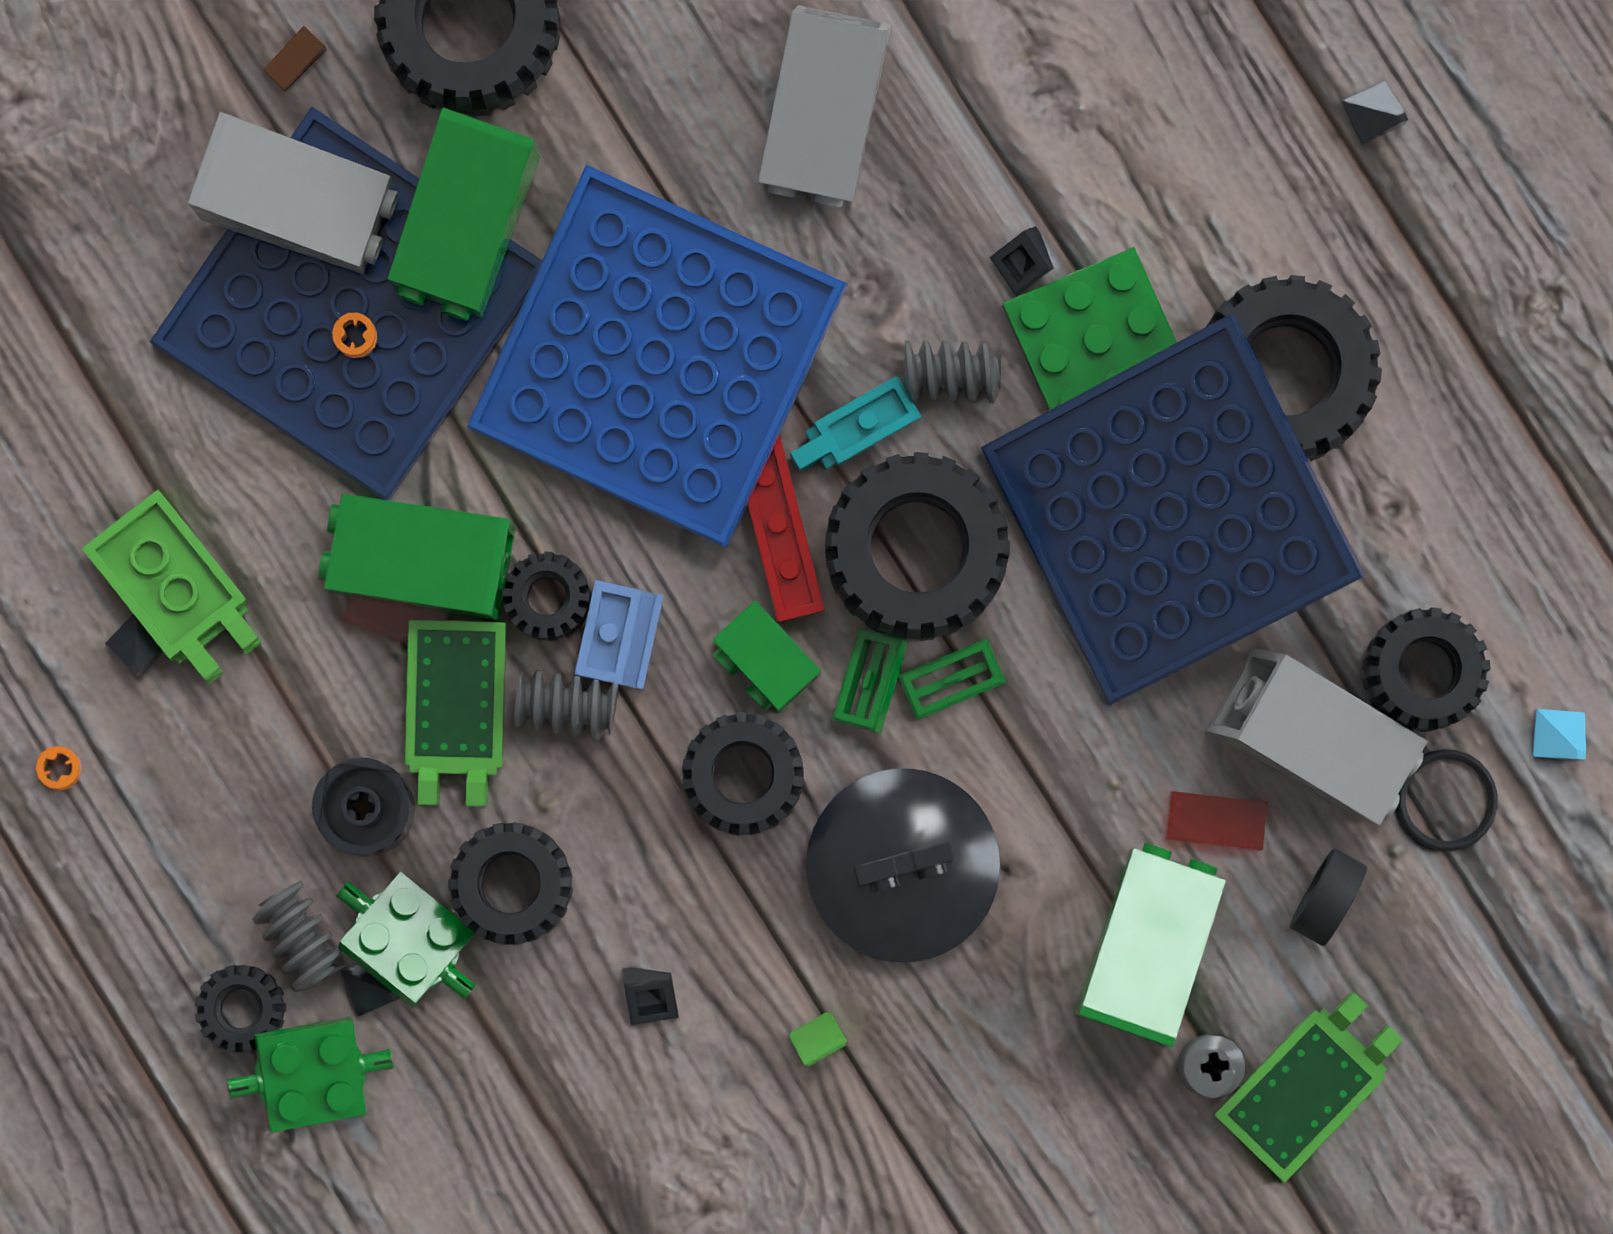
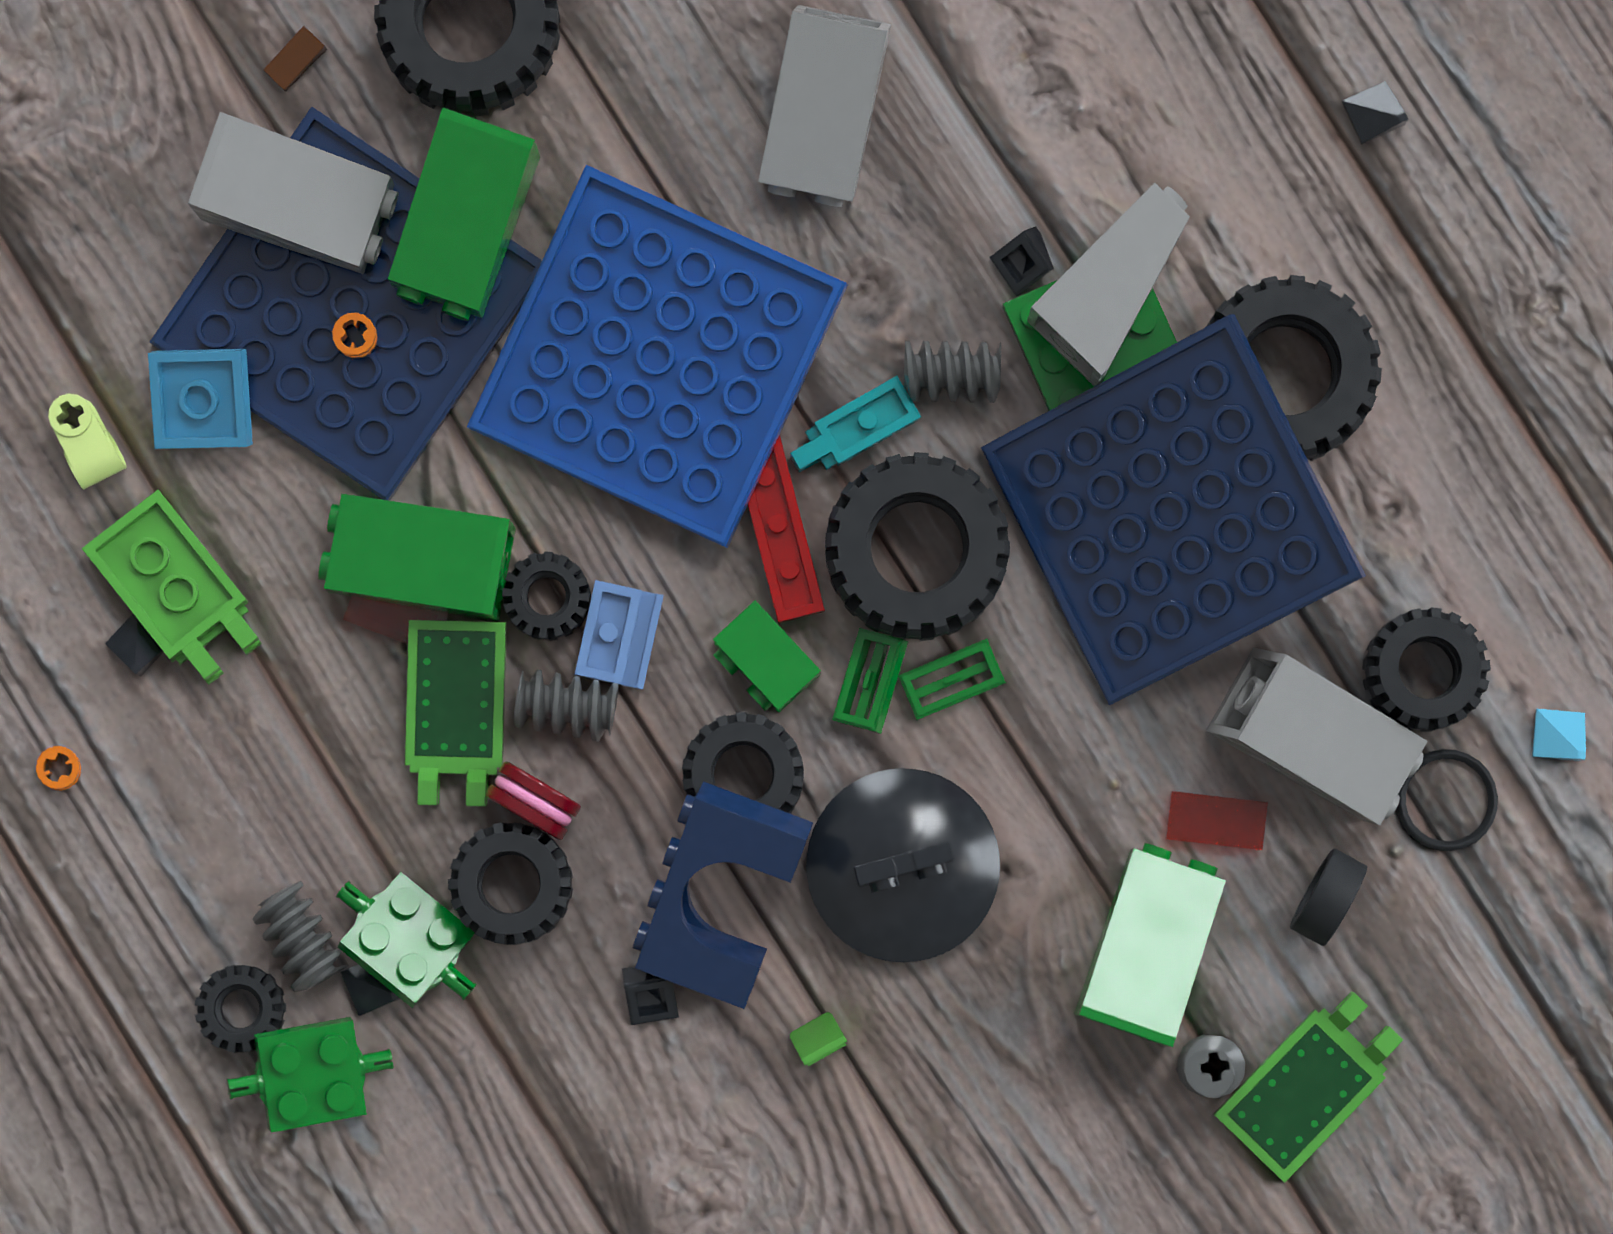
black brick [312,757,415,857] -> none
none -> yellowish green piece [48,393,127,490]
none -> dark azure plate [148,349,253,449]
none -> dark red head [485,761,581,840]
none -> dark blue arch [632,781,814,1009]
none -> light grey slope [1027,183,1190,387]

